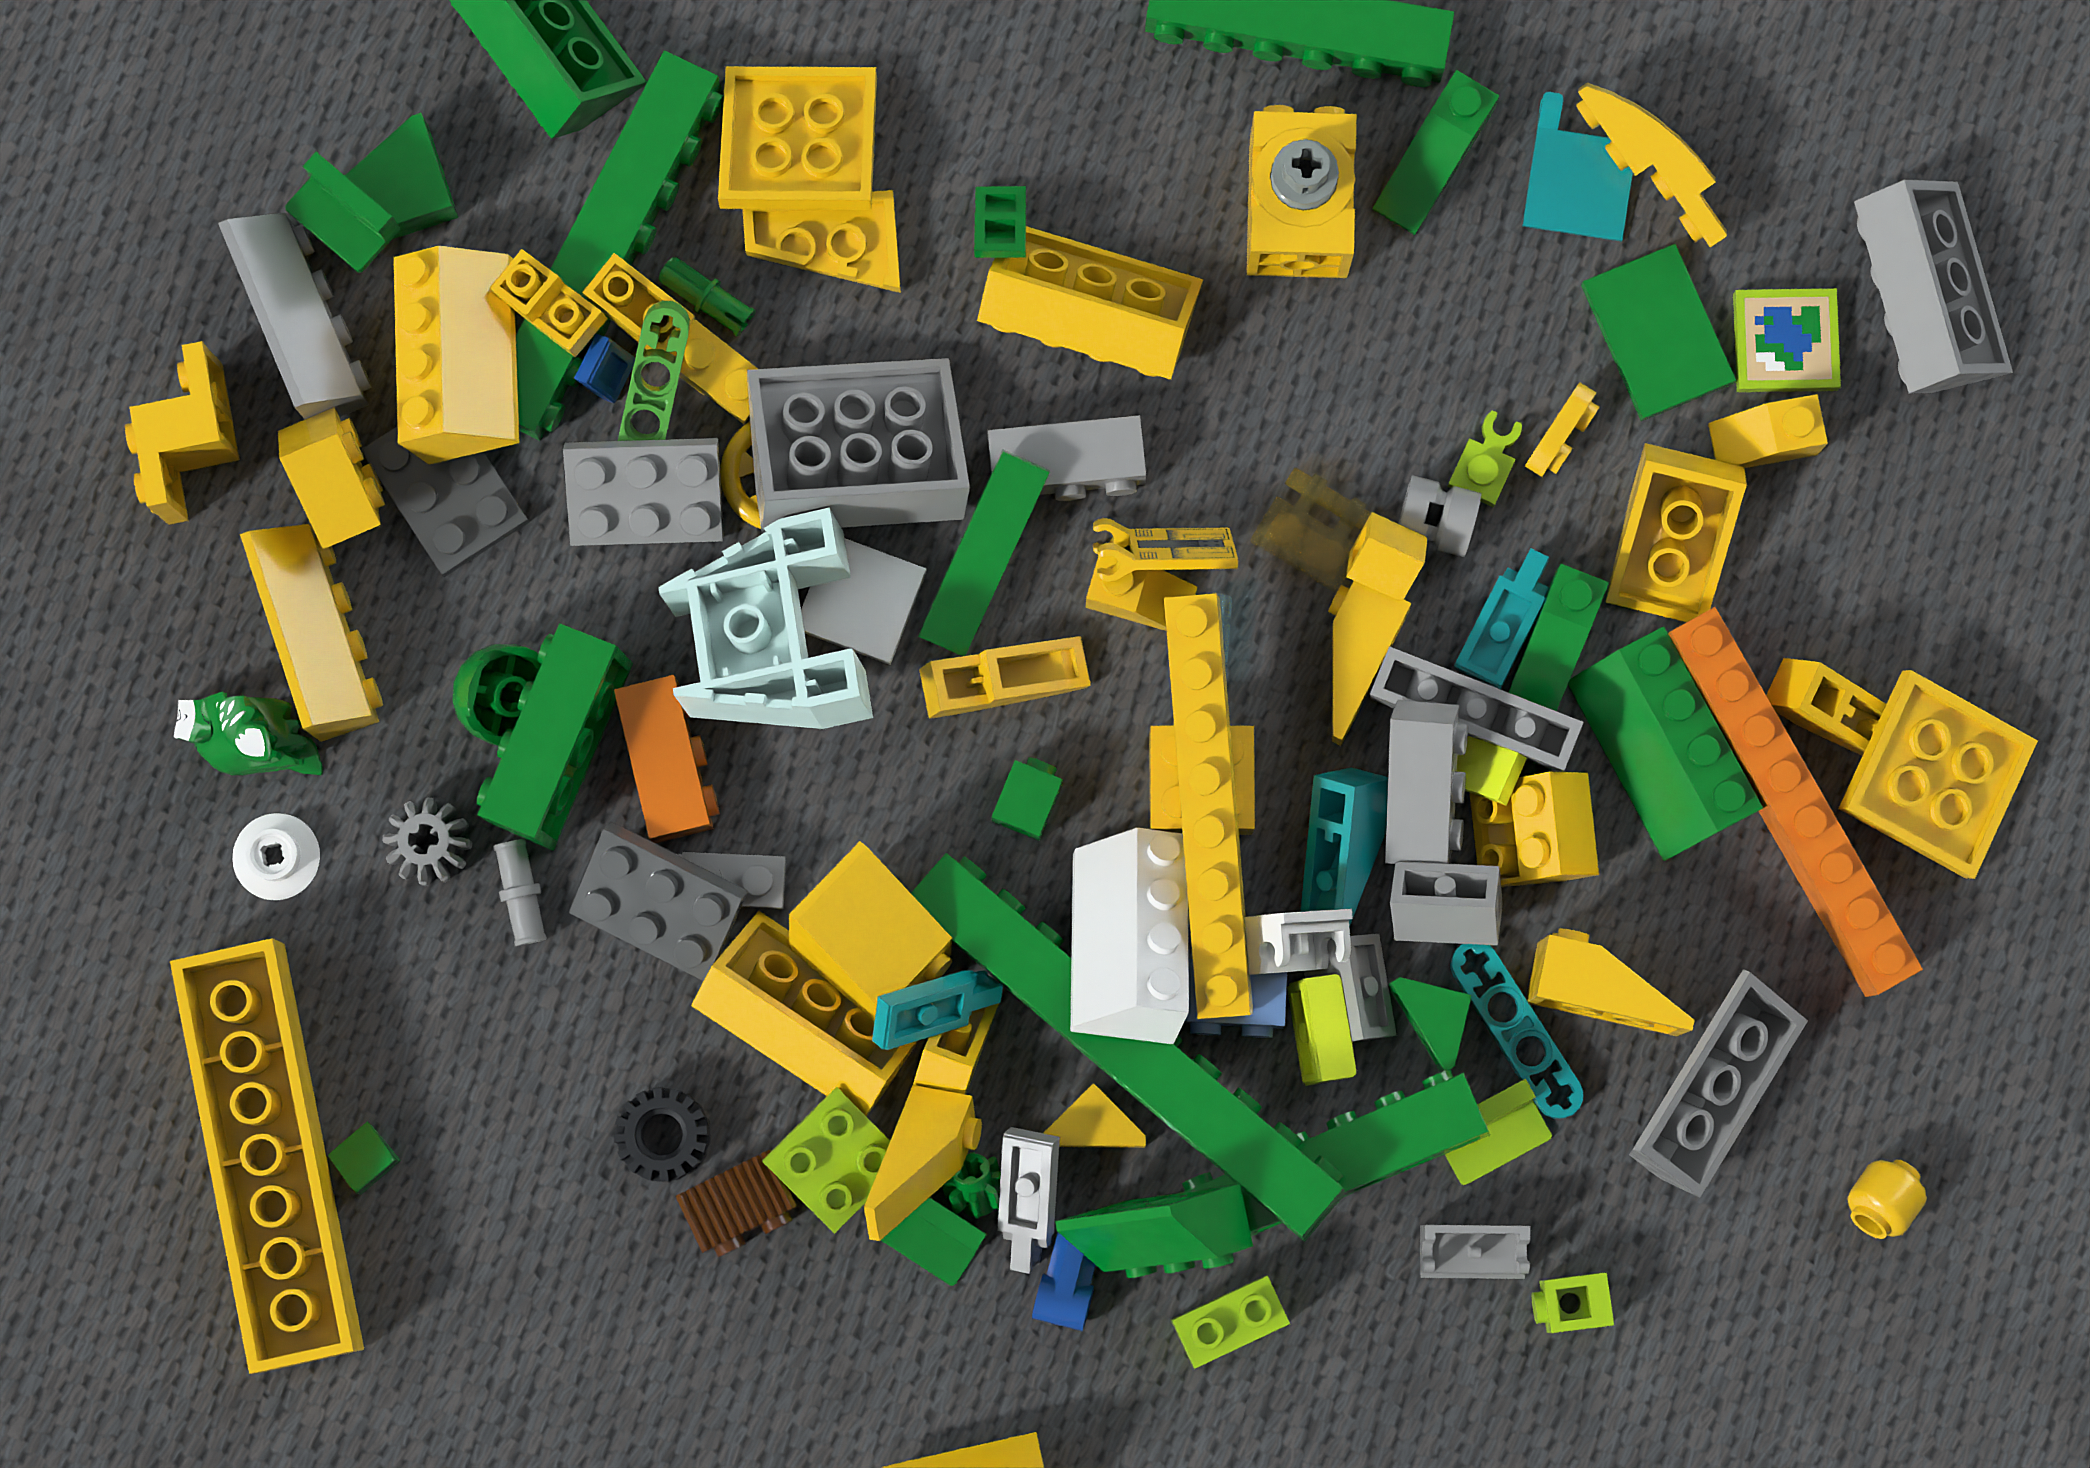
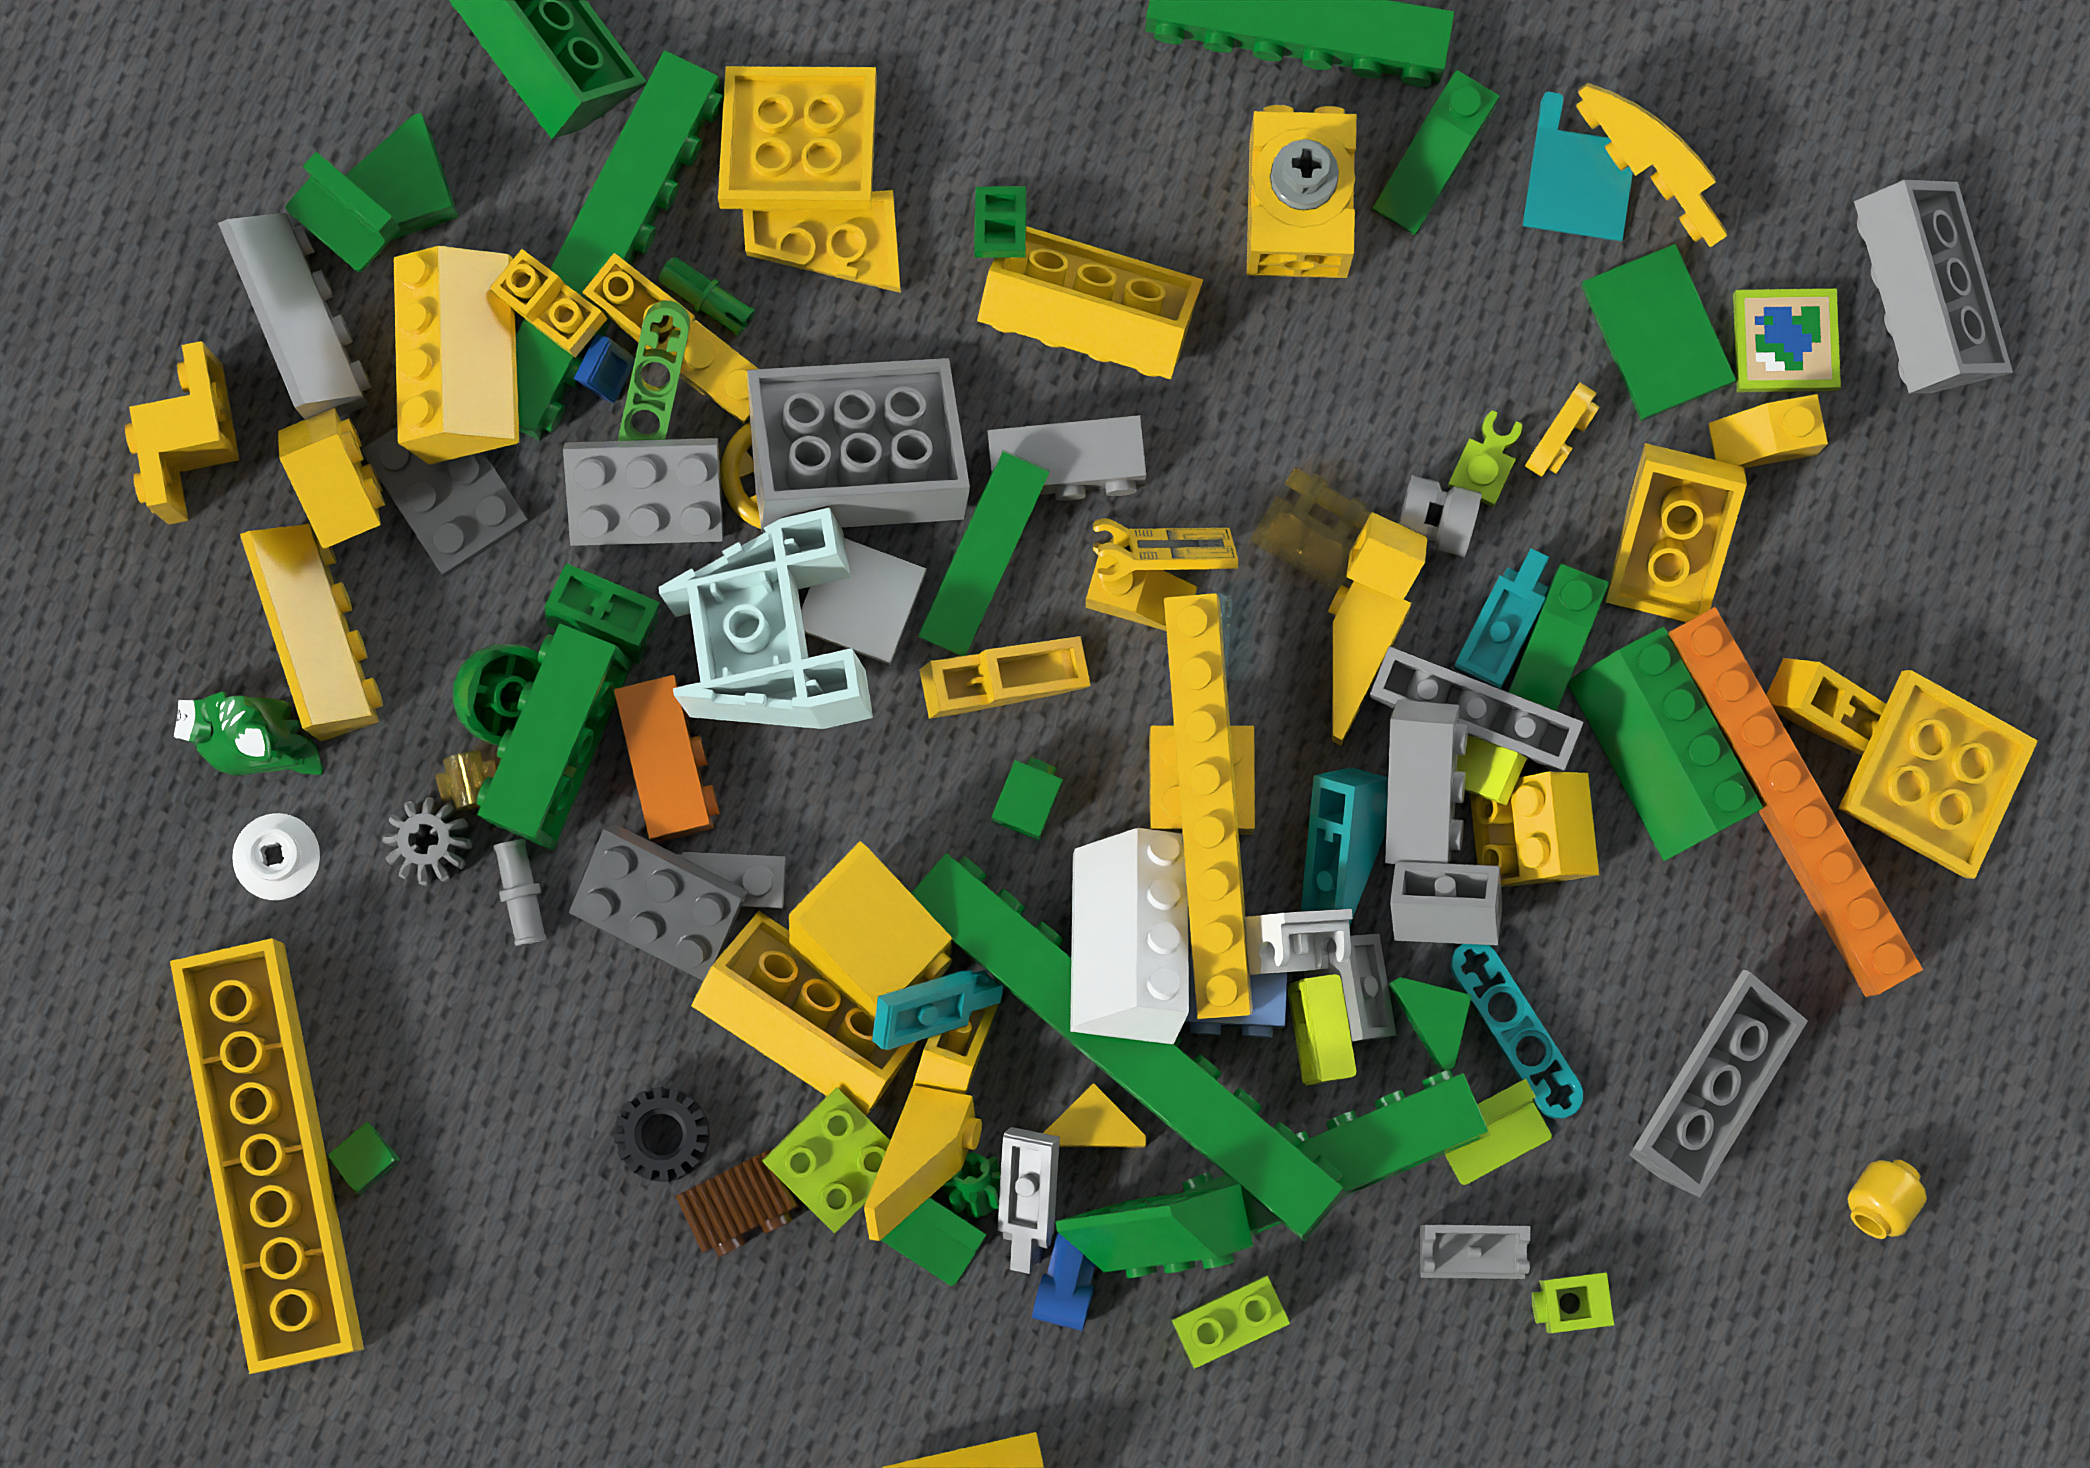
yellow slope [1526,928,1694,1036] -> none
none -> clear yellow gear [435,751,497,811]
none -> green hinge [544,563,660,665]

